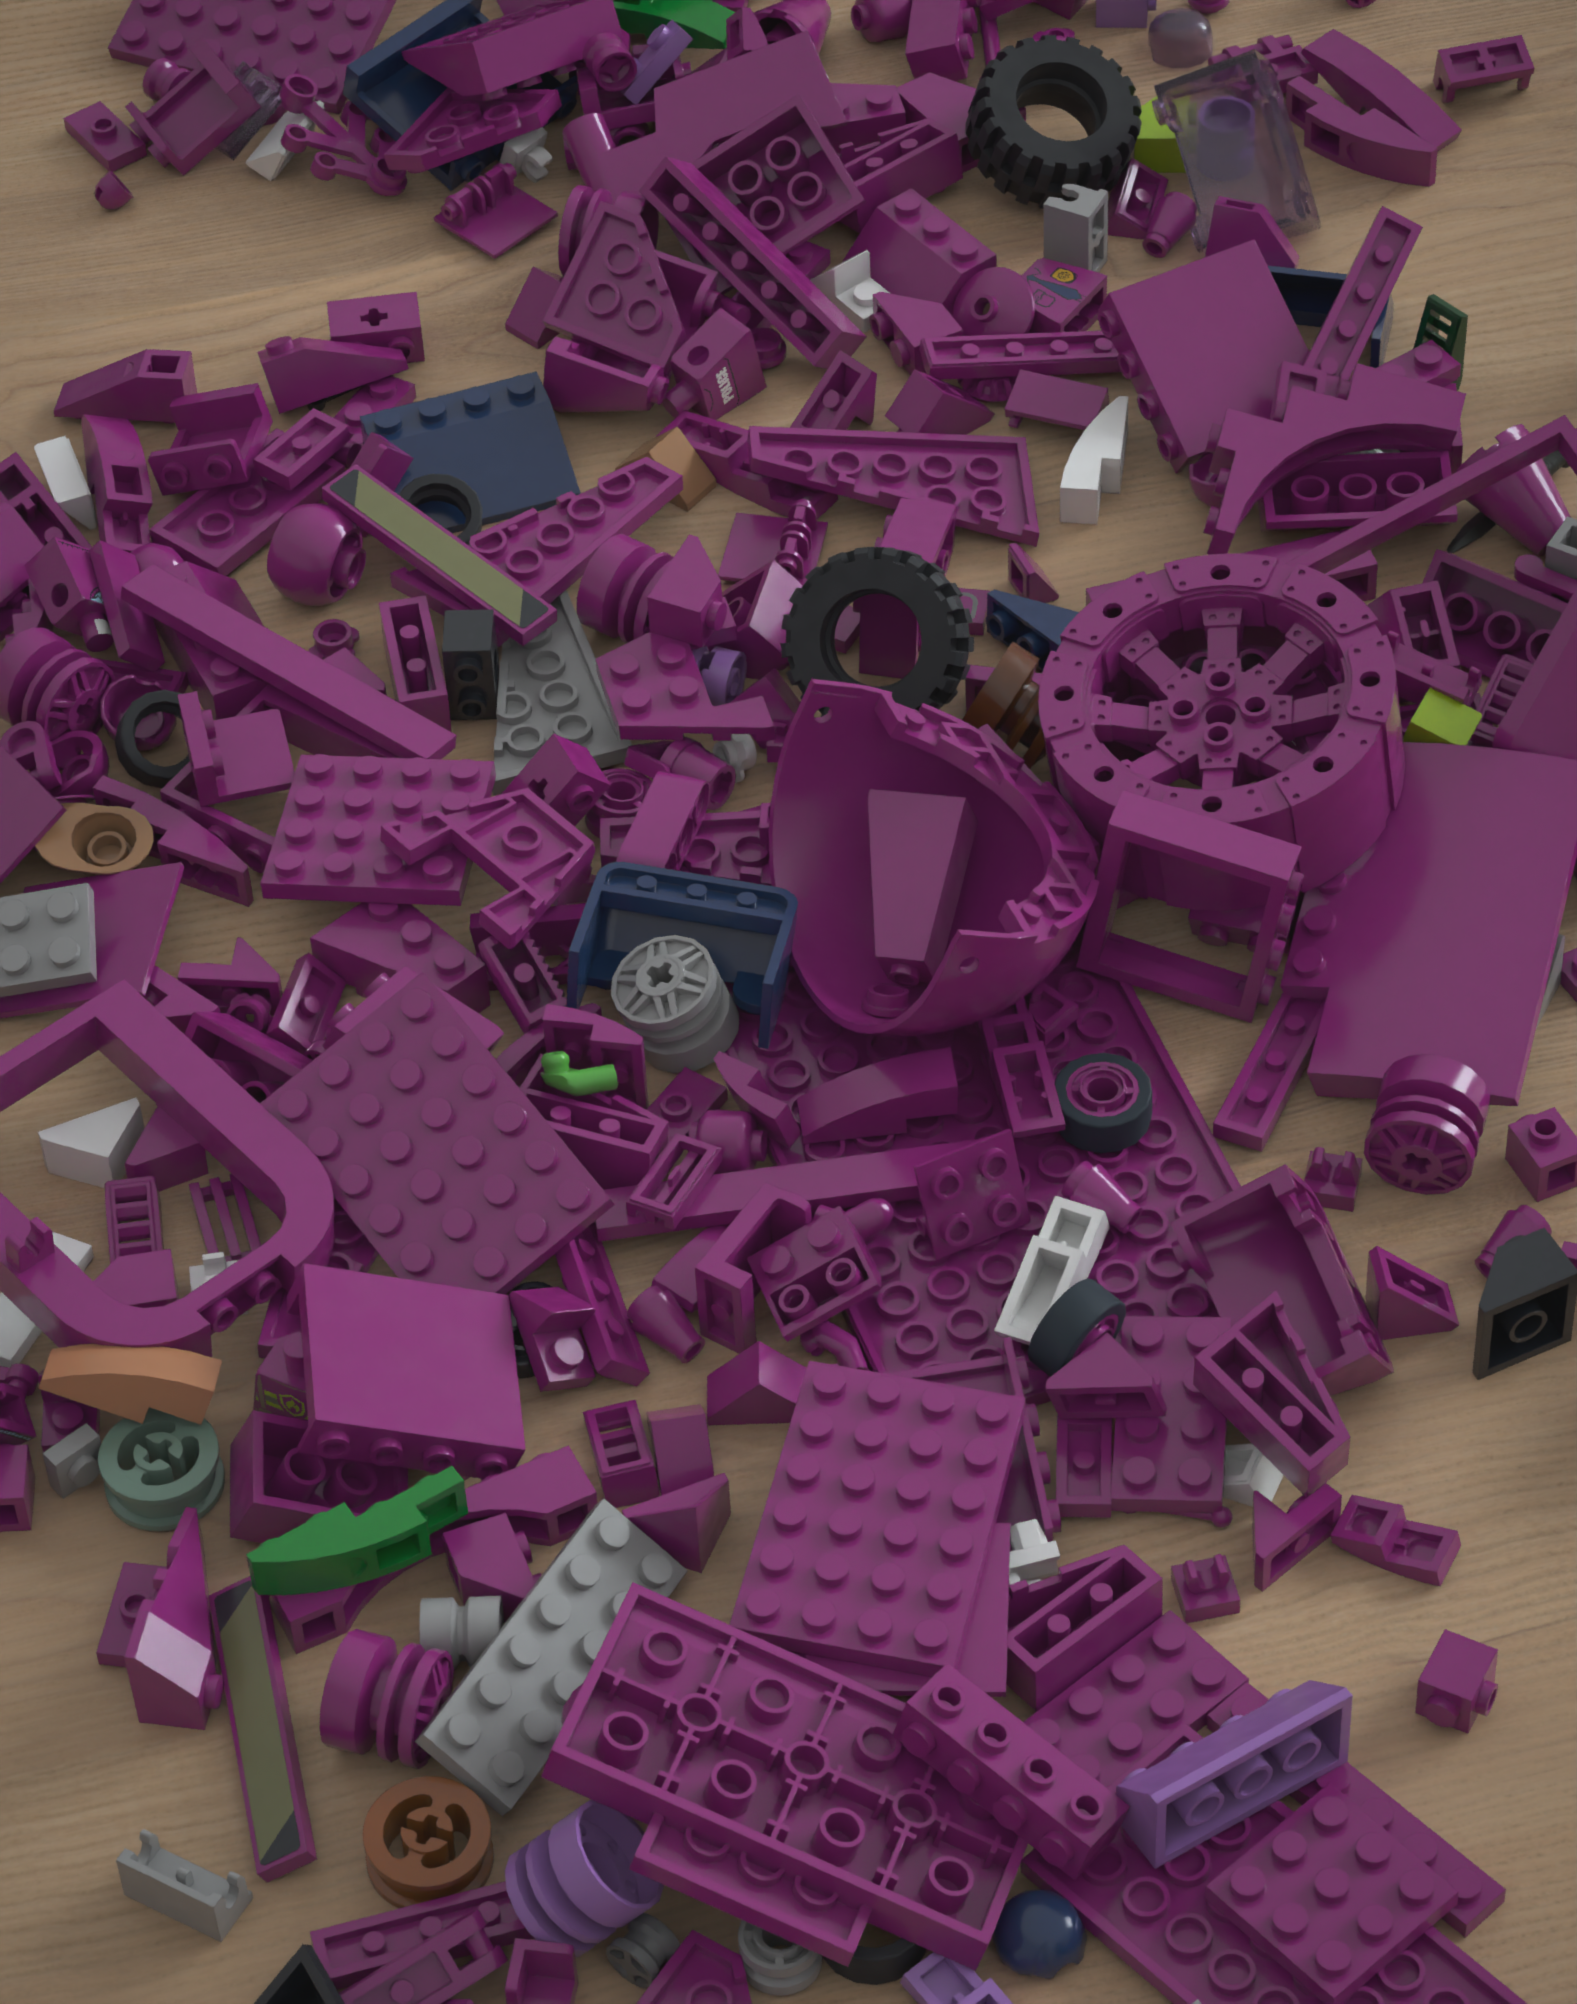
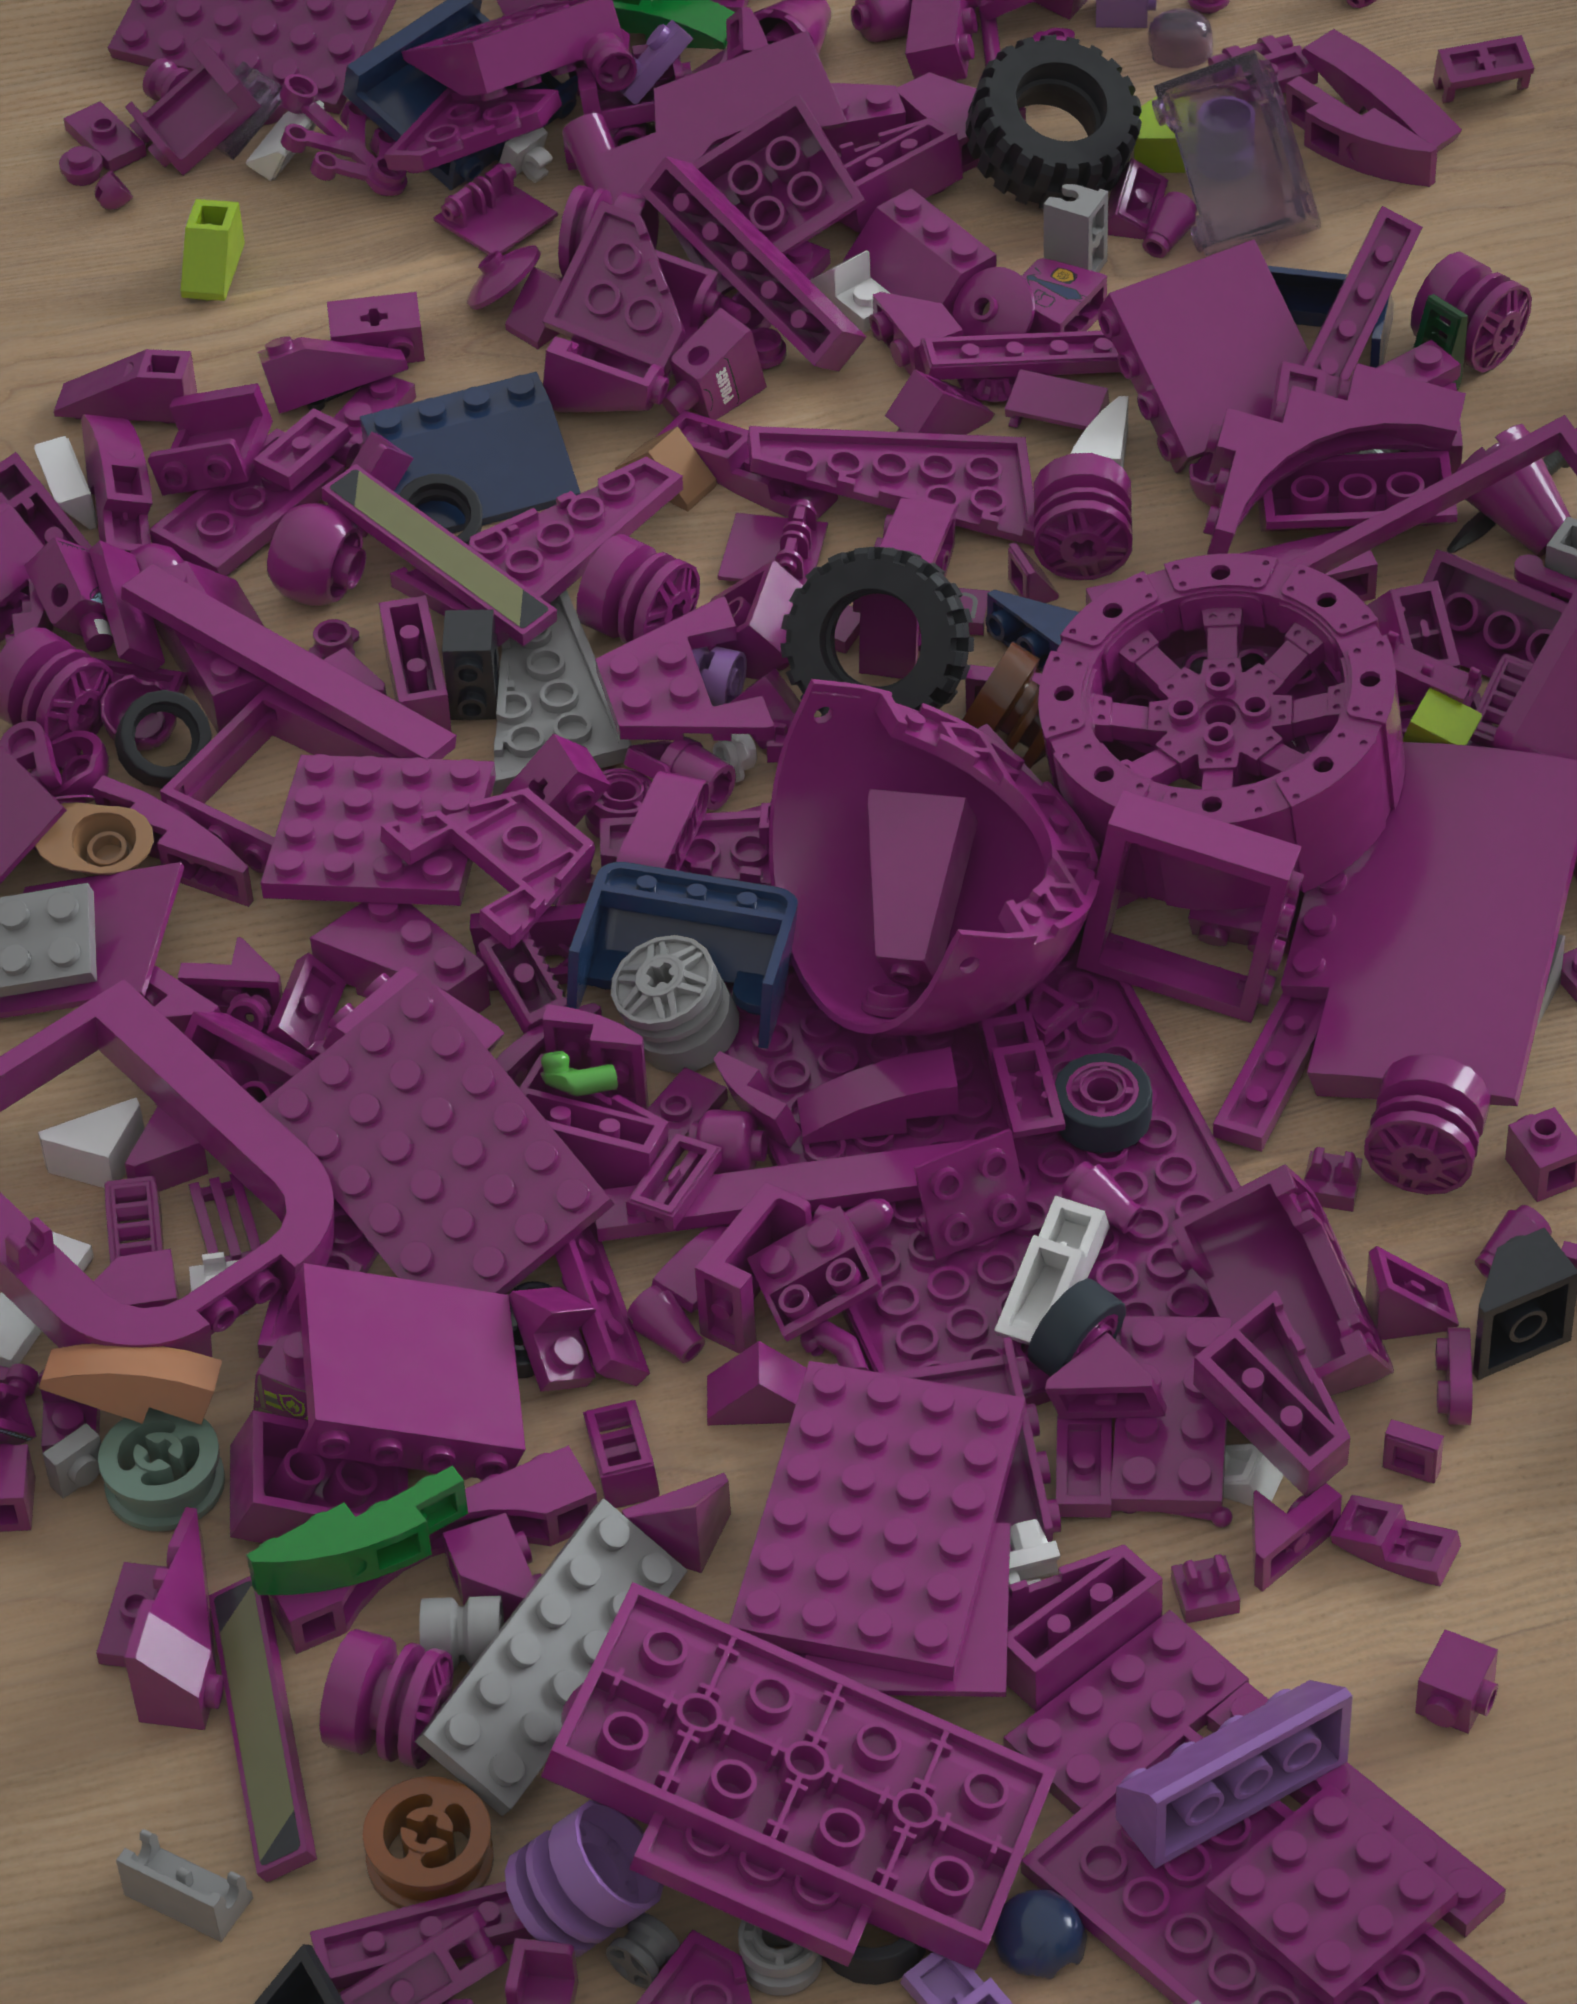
magenta bracket [178,691,295,807] -> none
magenta slope [646,1404,714,1495] -> none
magenta slope [647,535,727,647] -> none
magenta slope [790,350,877,430] -> none
magenta brick [892,1663,1130,1880] -> none
magenta slope [1205,196,1300,269] -> none
none -> magenta plate [59,146,103,186]
none -> lime slope [180,199,245,301]
none -> magenta dish [467,245,541,310]
none -> magenta wheel [1034,453,1133,580]
none -> magenta tile [1382,1419,1444,1483]
none -> magenta wheel [1410,251,1532,373]
none -> magenta plate [1435,1327,1473,1425]

